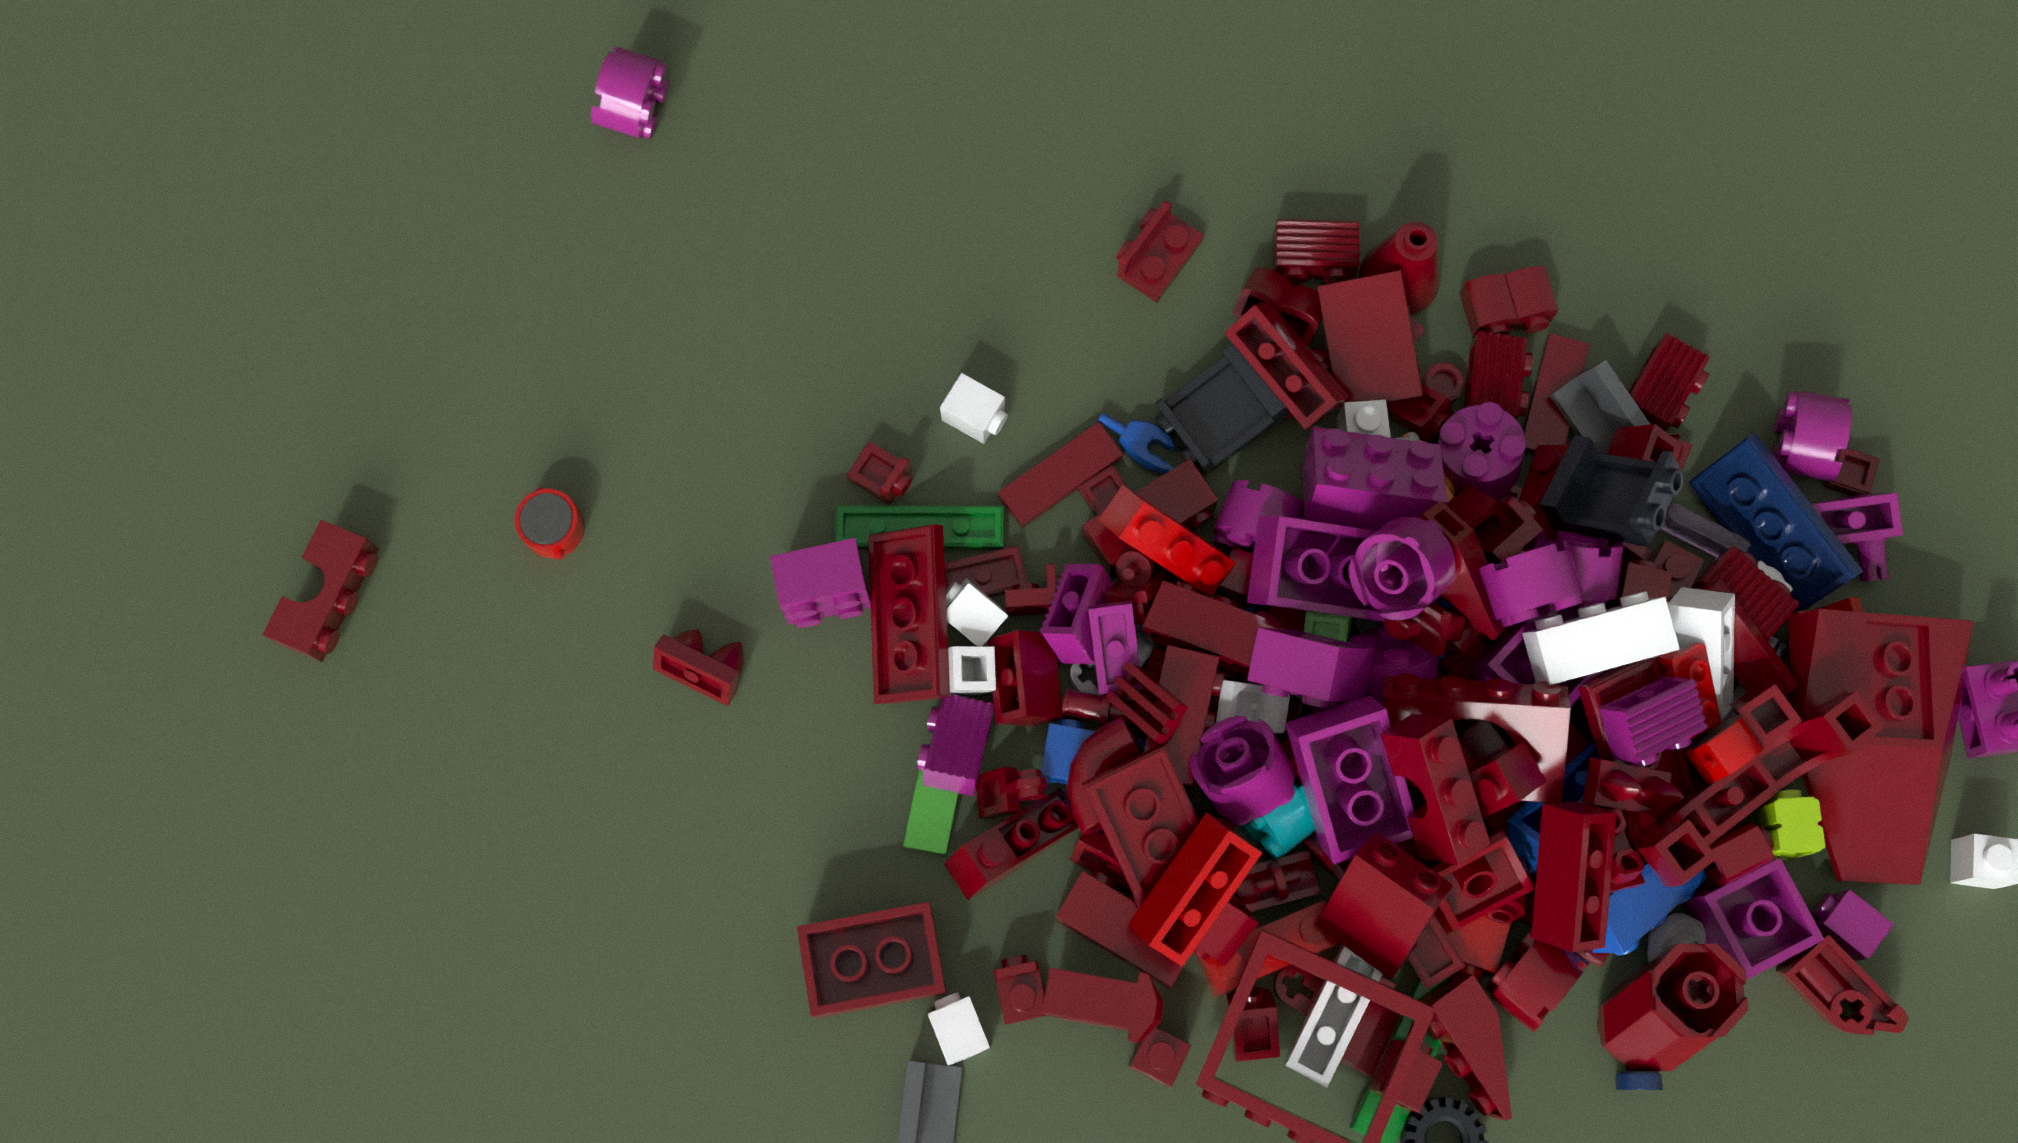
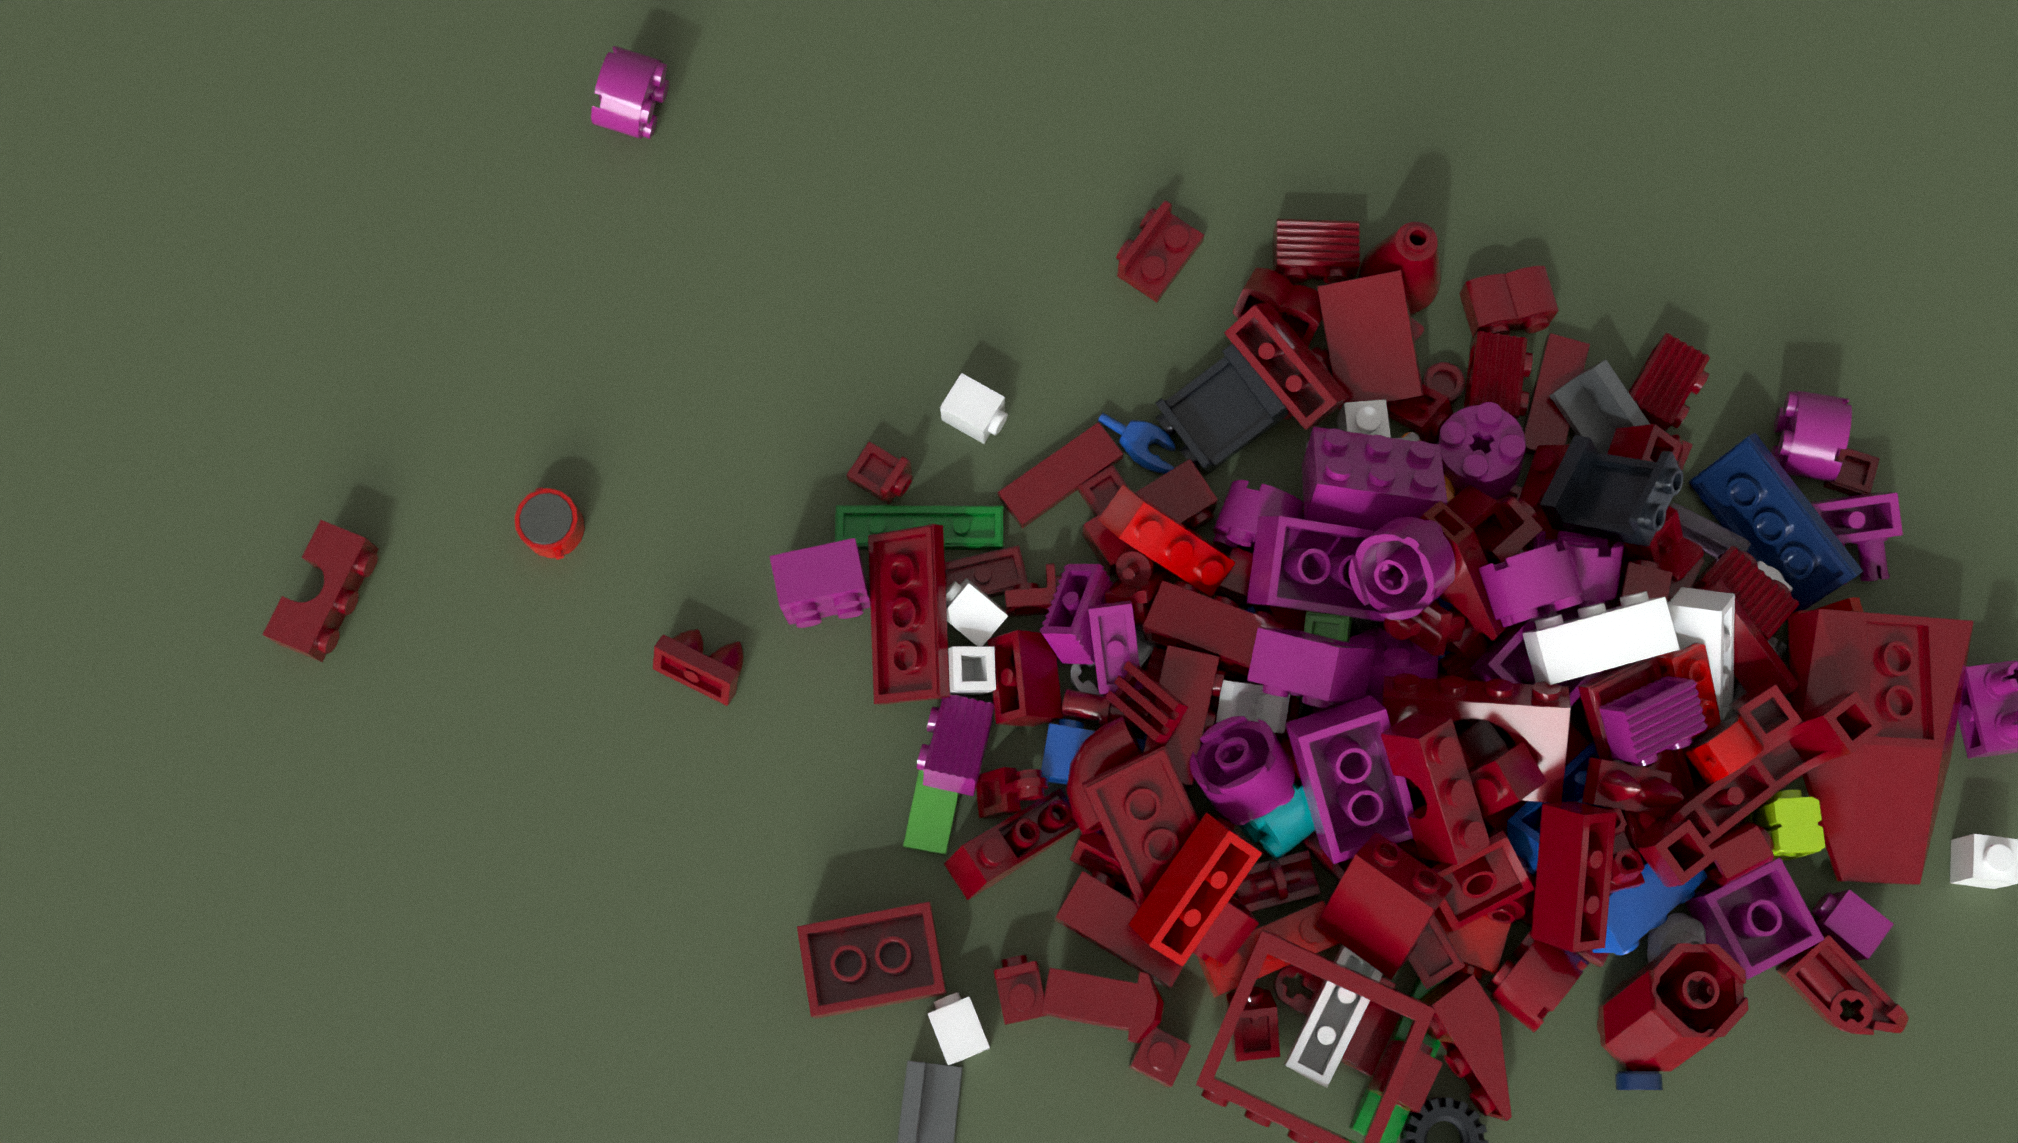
none -> dark red bracket [1638,506,1704,582]

